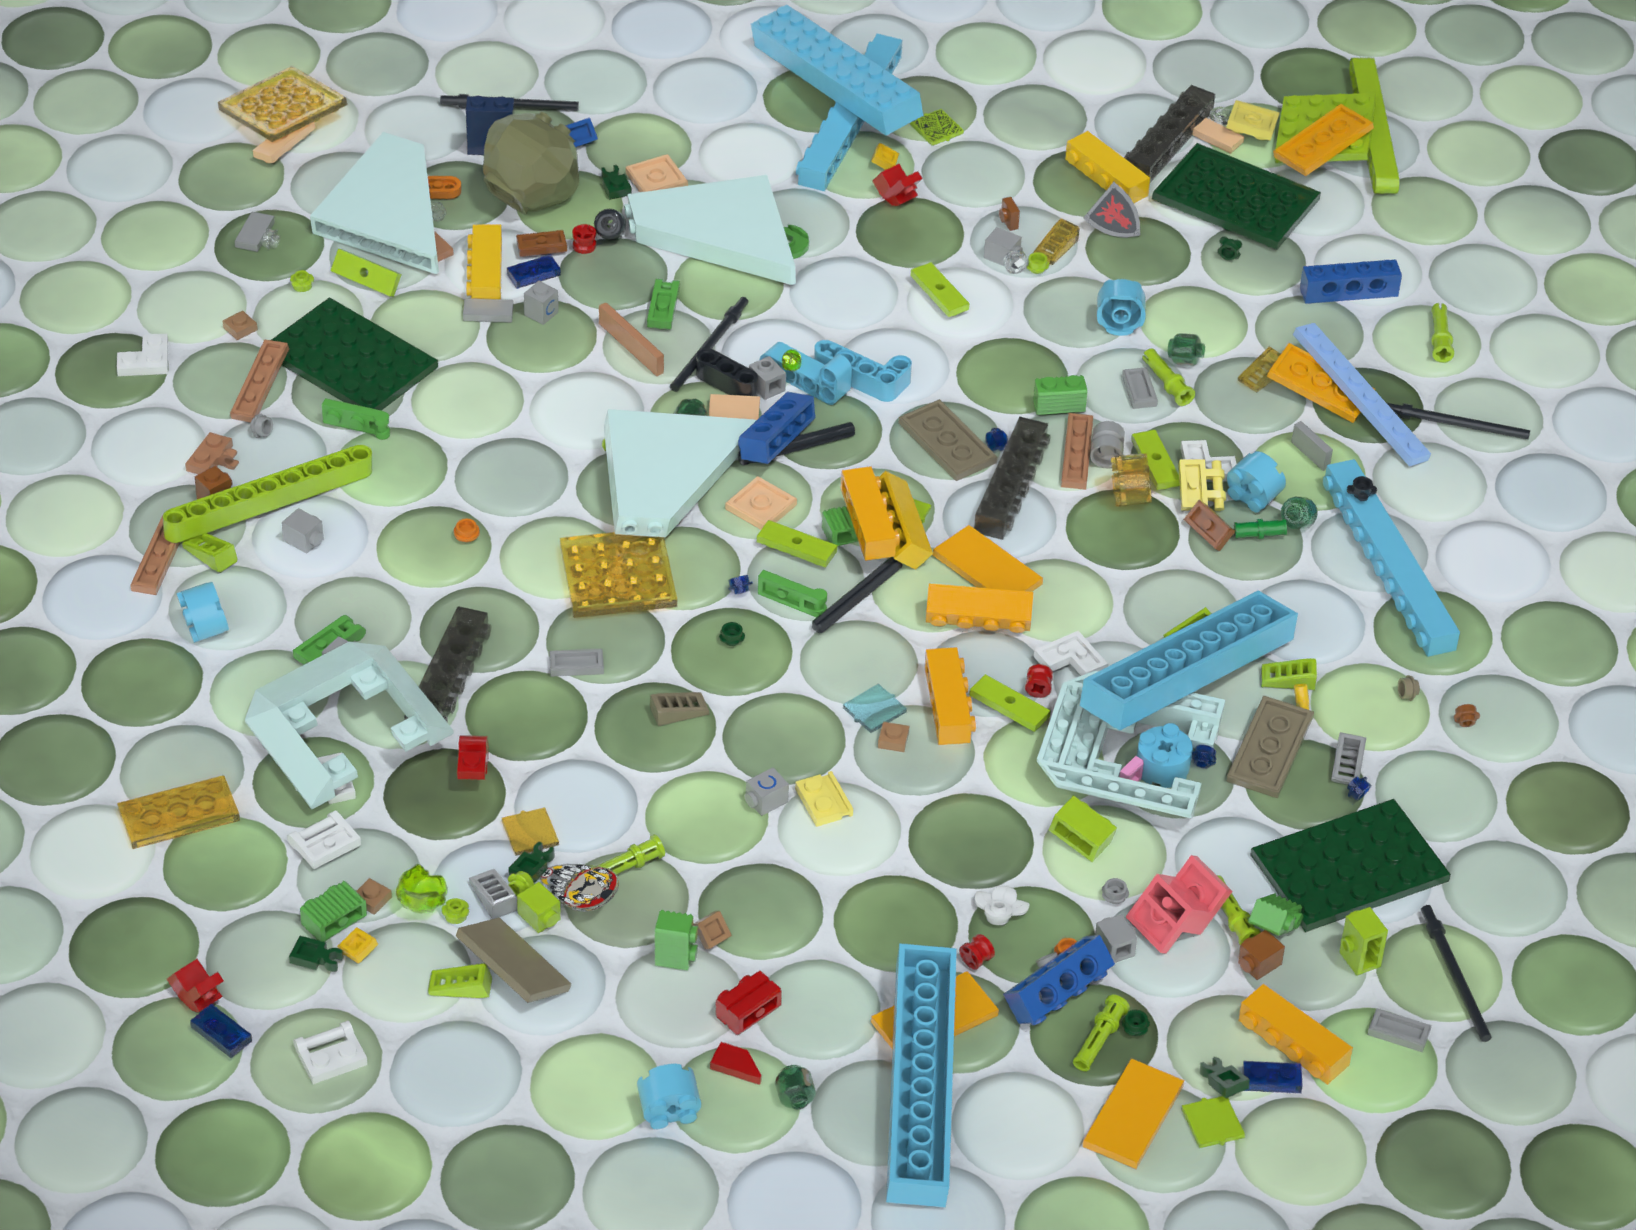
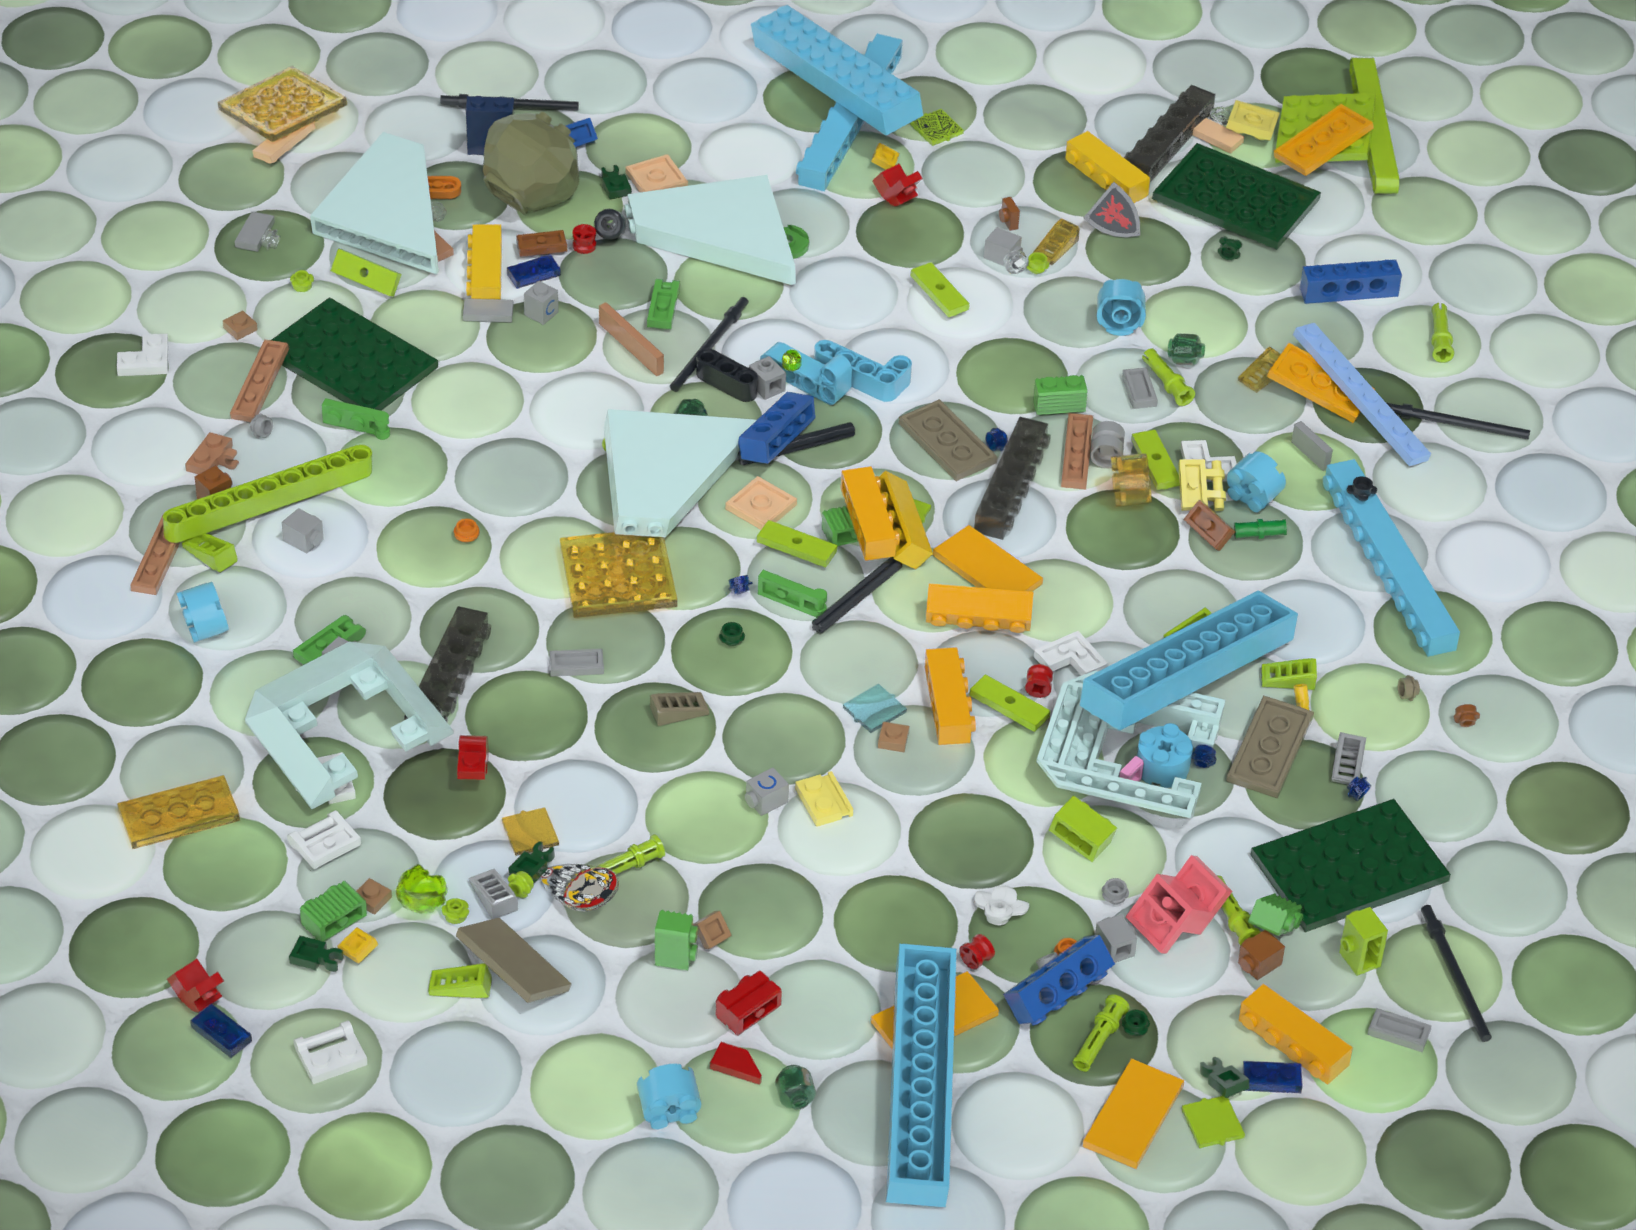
lime brick [517,882,561,933] -> none
light nougat tile [709,394,760,420] -> none
clear green head [1281,496,1318,529] -> none

